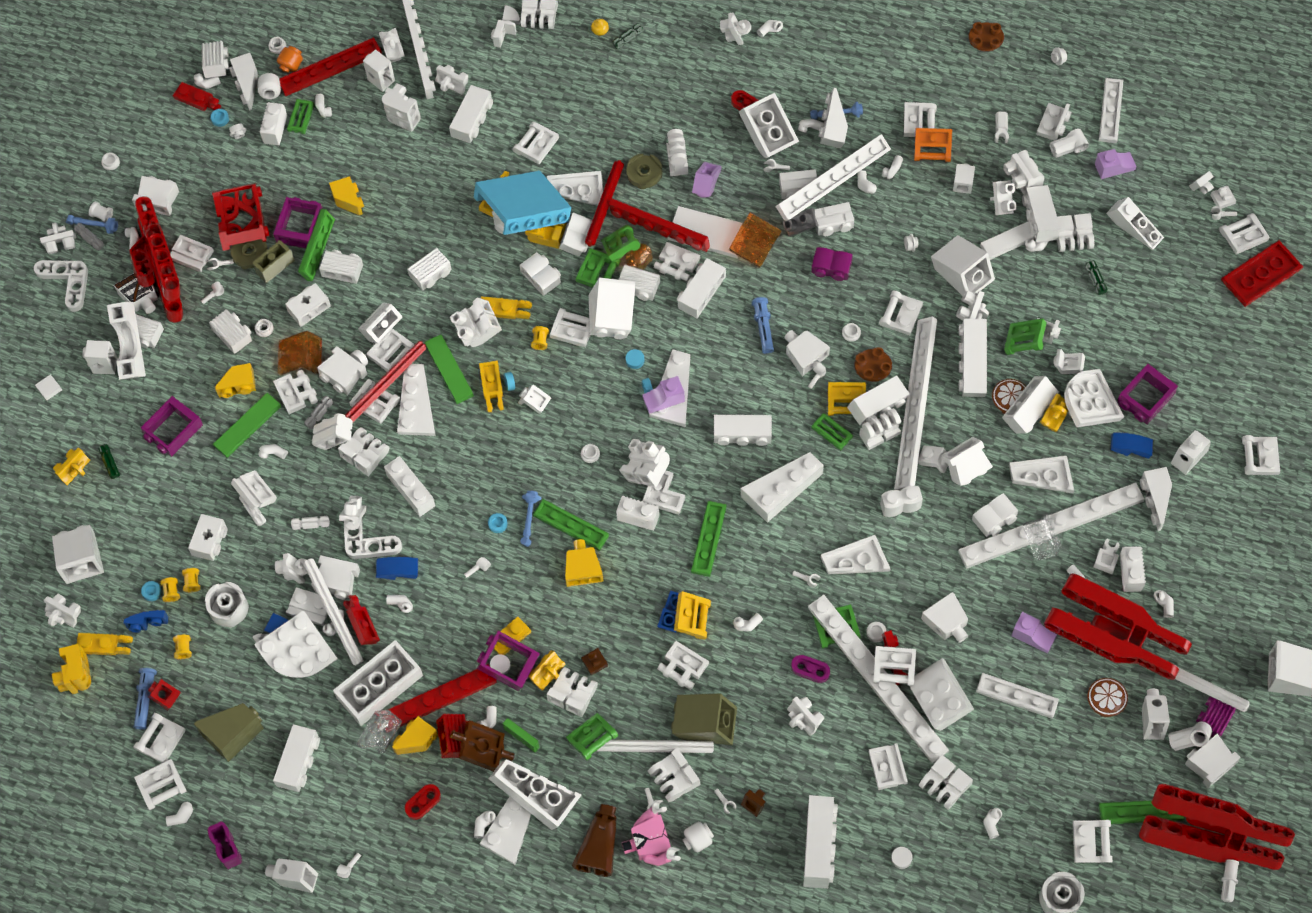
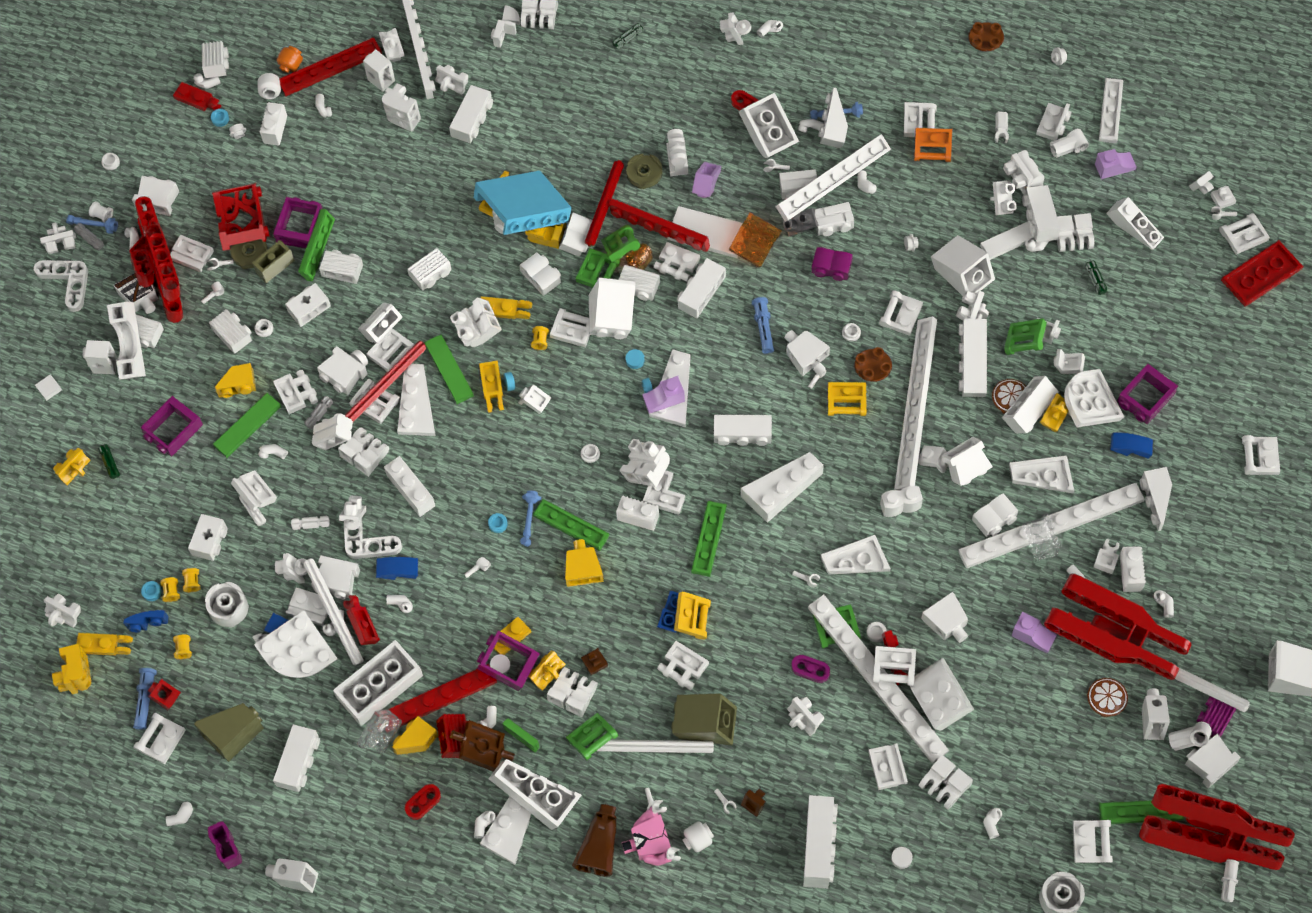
white slope [52,525,104,584] -> none
white plate [134,759,187,810] -> none
white slope [229,53,258,110] -> none
white plate [268,37,286,54] -> none
clear orange bracket [278,331,322,375] -> none
bright green tile [287,99,314,134] -> none
yellow slope [329,176,364,215] -> none
white hand [337,853,361,878] -> none
white plate [512,122,559,164] -> none
white wing [547,171,603,206] -> none
yellow plate [591,19,609,36] -> none
white legs [648,748,701,802] -> none
white arm [733,613,763,632] -> none
bright green tile [811,413,853,451] -> none
white brick [847,376,910,426] -> none
white legs [859,408,901,450] -> none
white arm [882,155,903,179] -> none
white brick [953,164,975,194] -> none
white tile [976,673,1059,719] -> none
white torso [1171,430,1211,475] -> none

